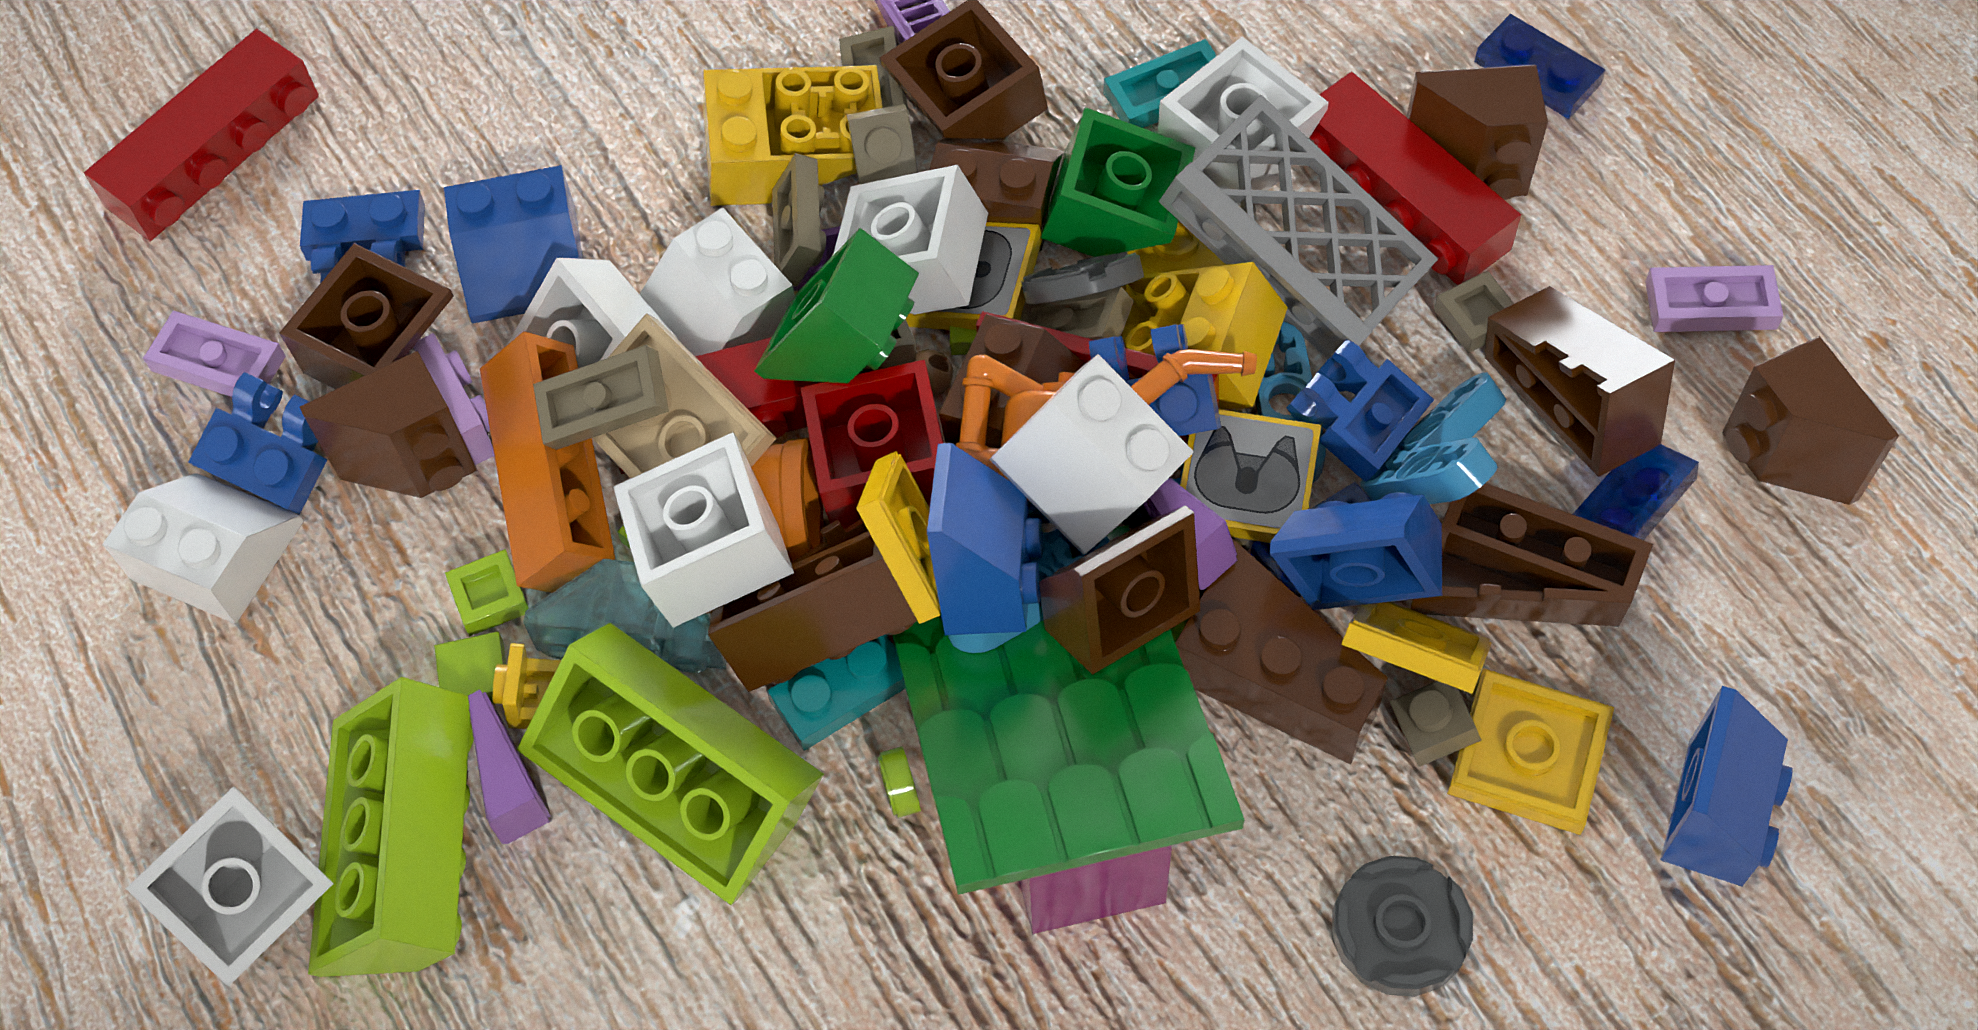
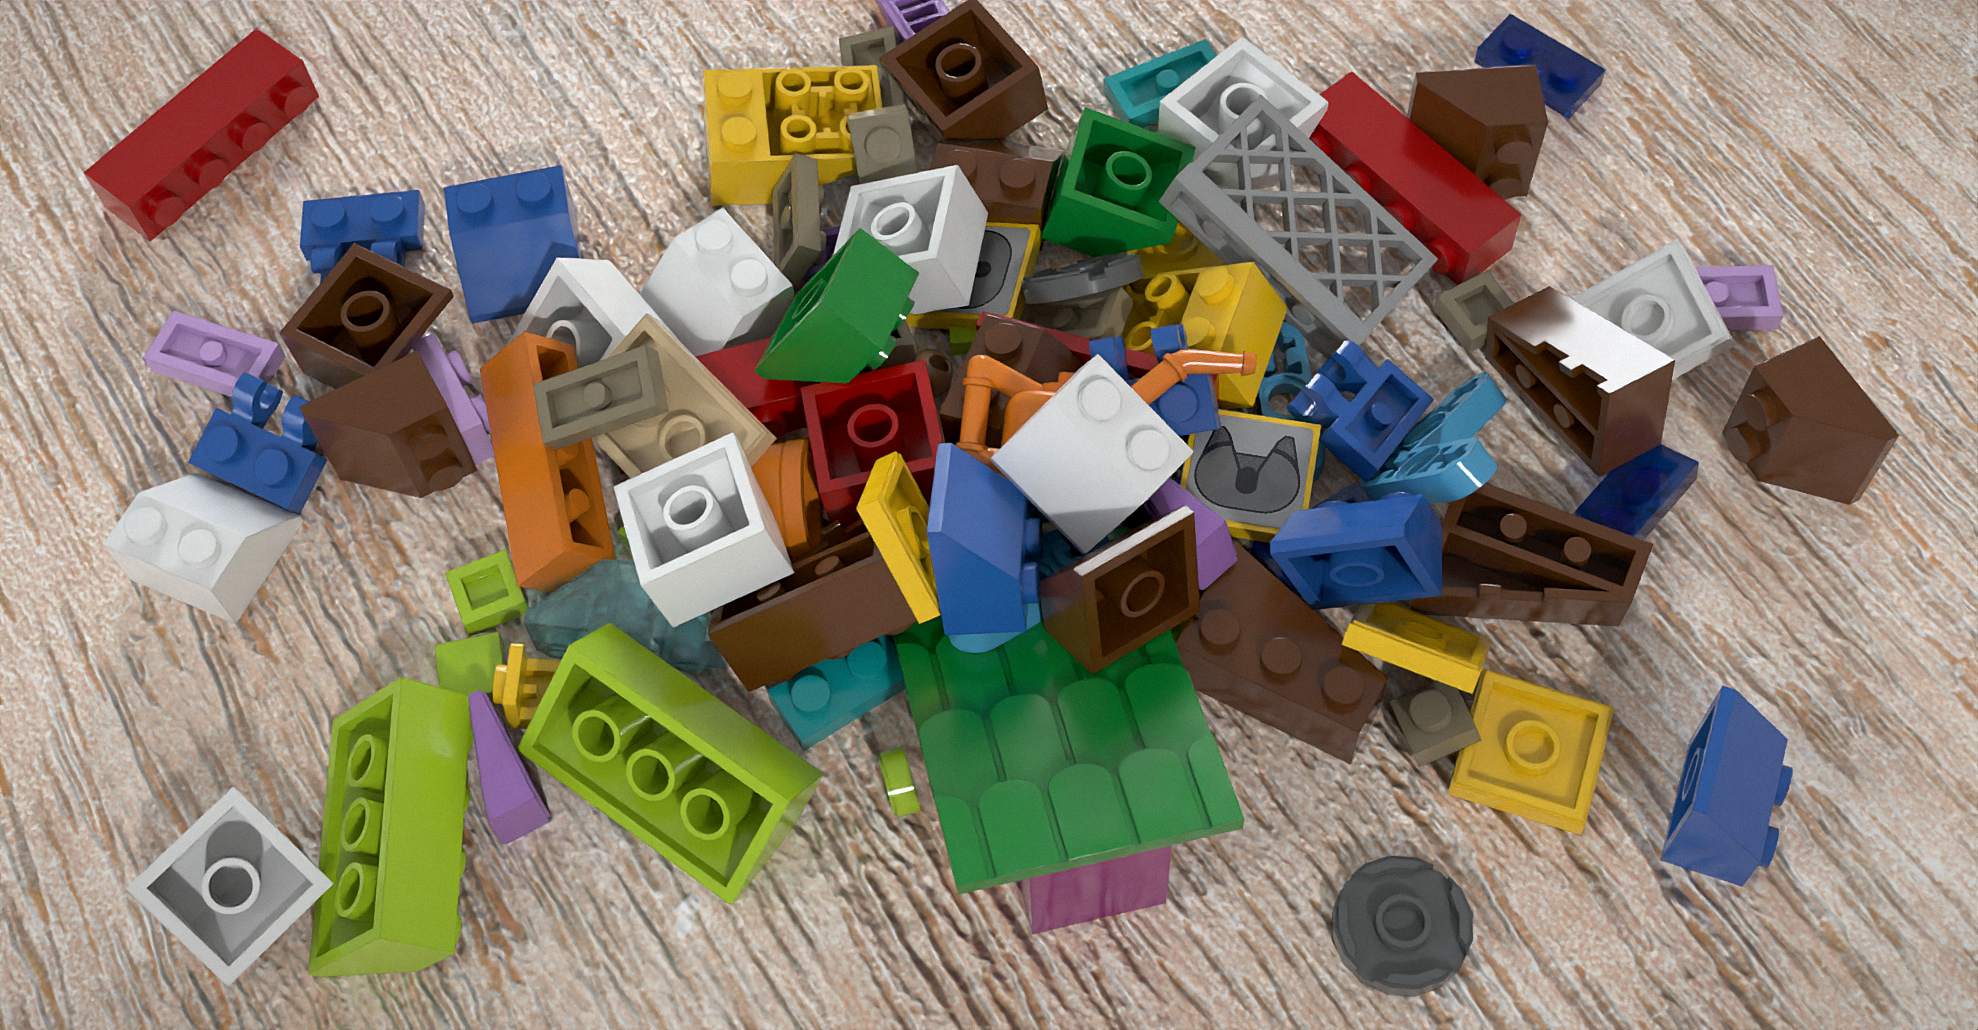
none -> white tile [1571,239,1736,380]

